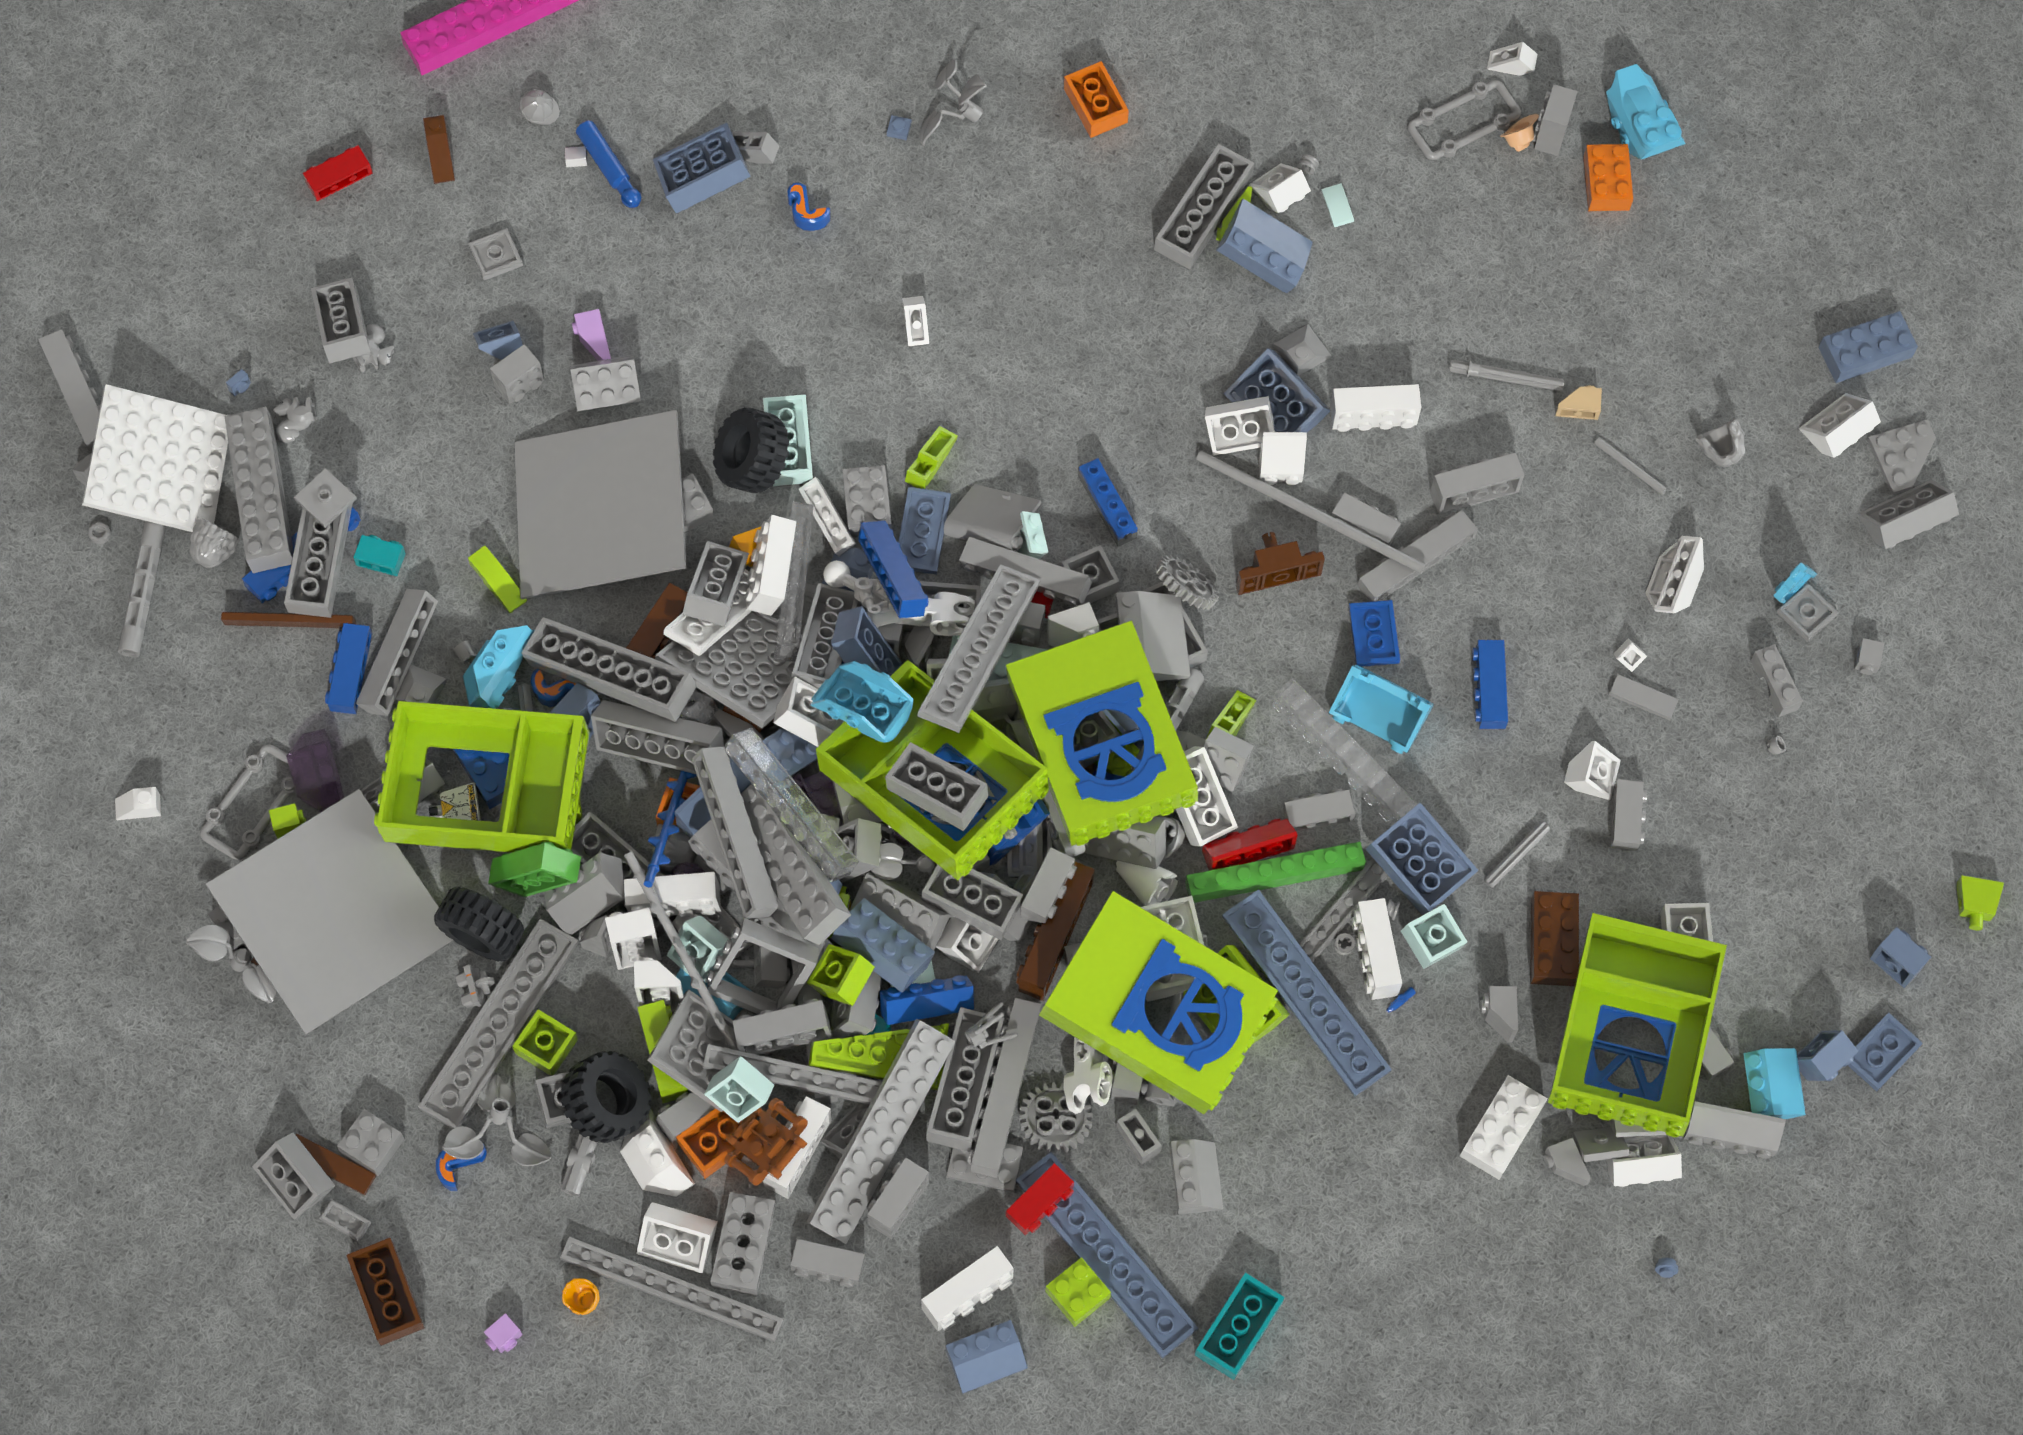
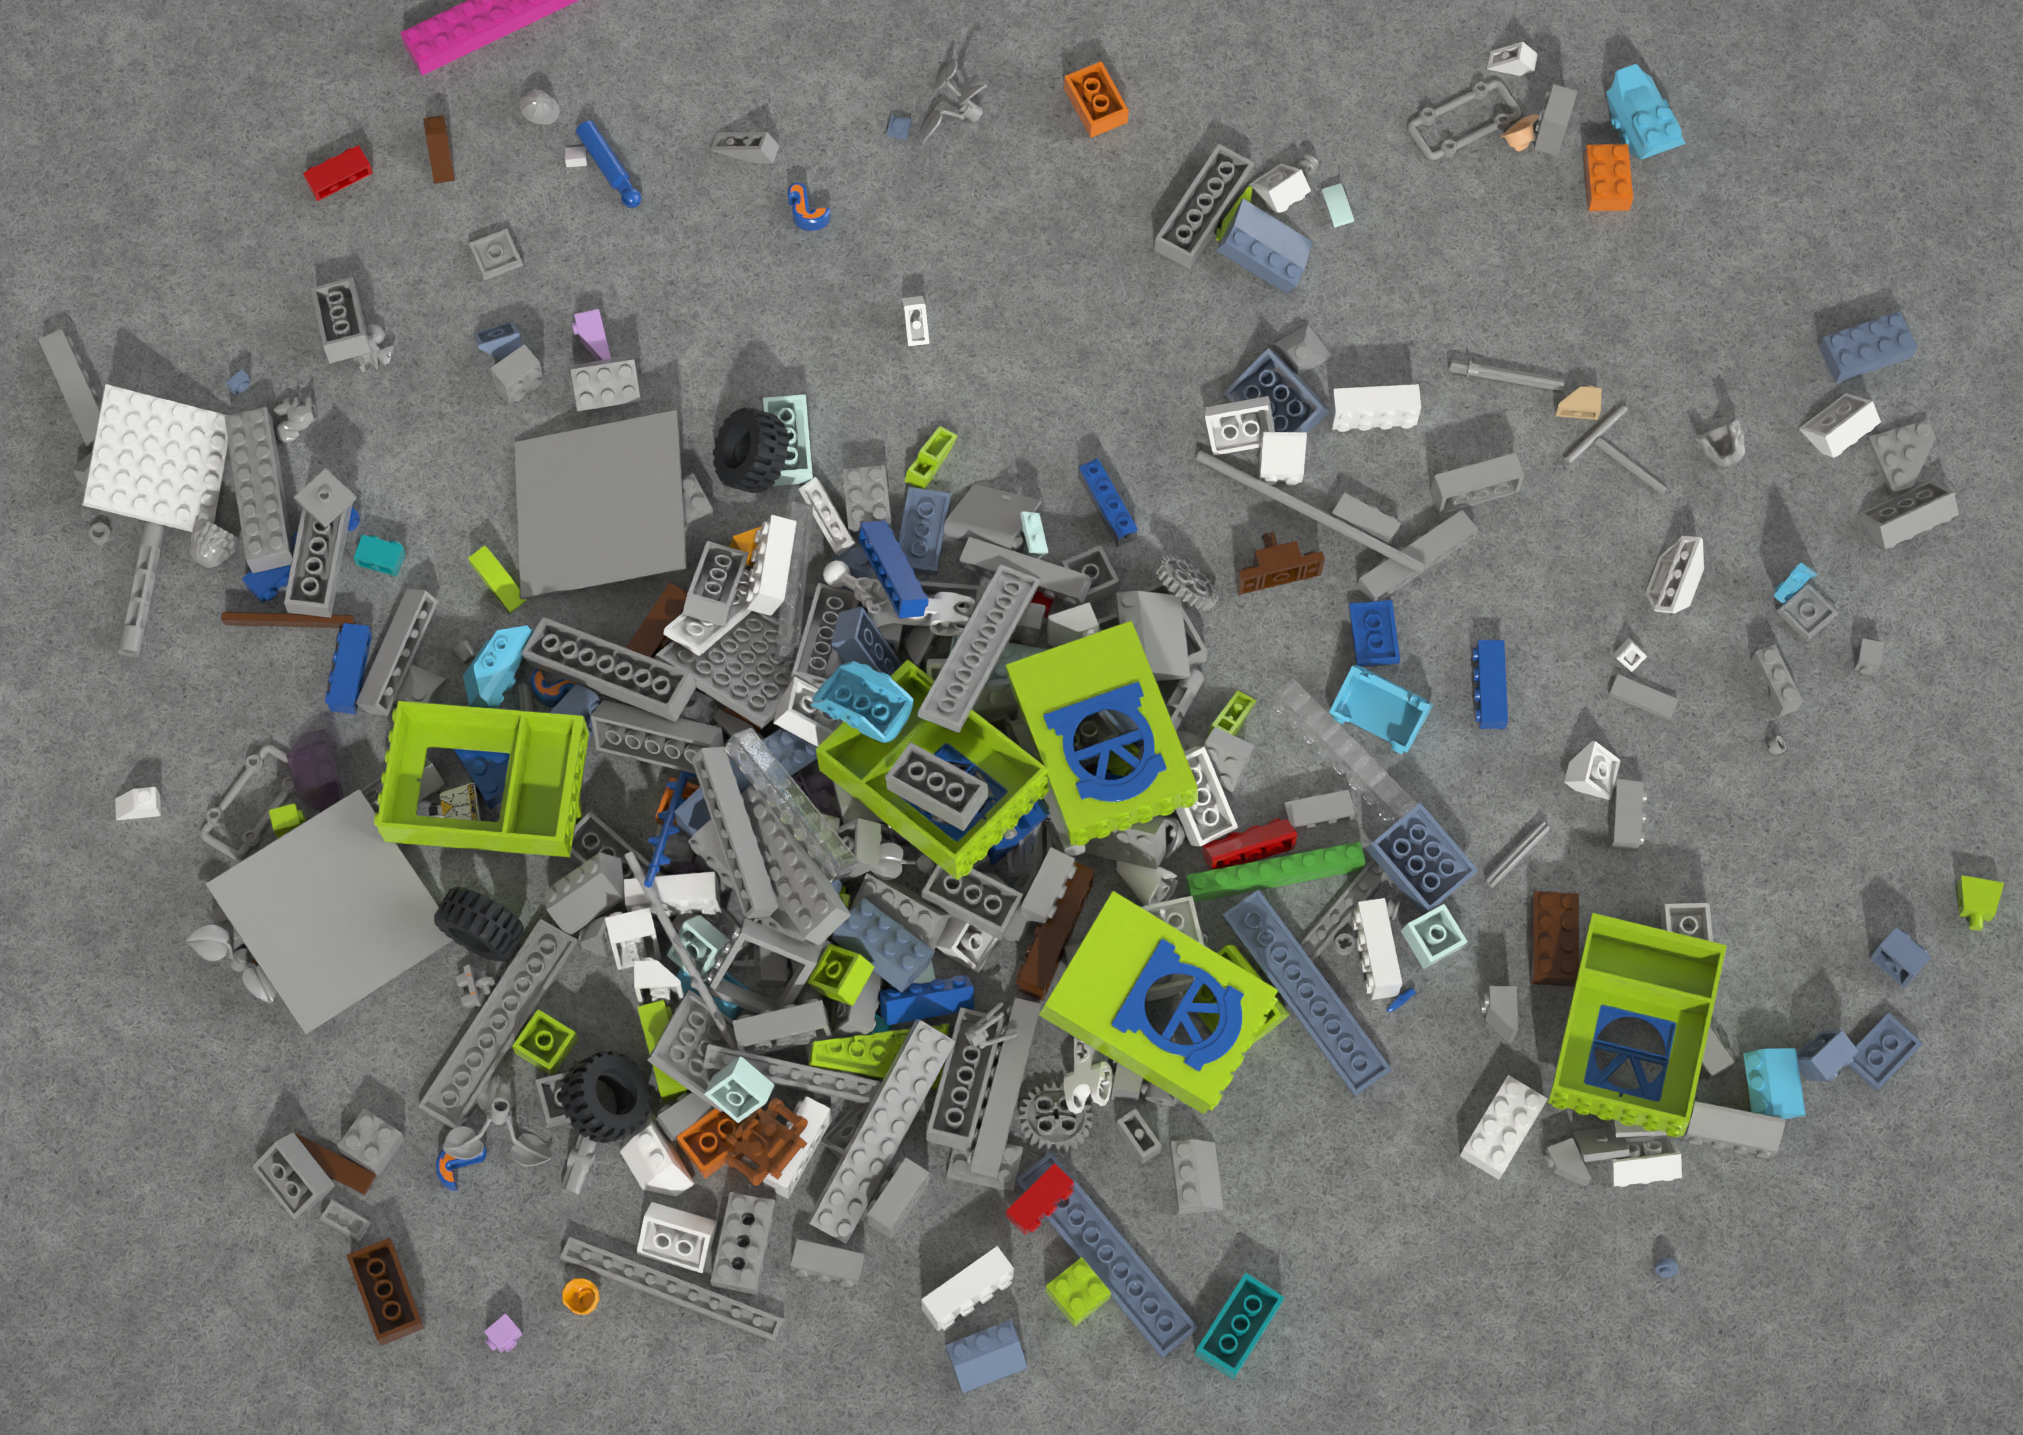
bright green brick [488,842,581,897] -> none
sand blue slope [653,123,751,213] -> none
none -> light grey piece [1564,405,1628,465]

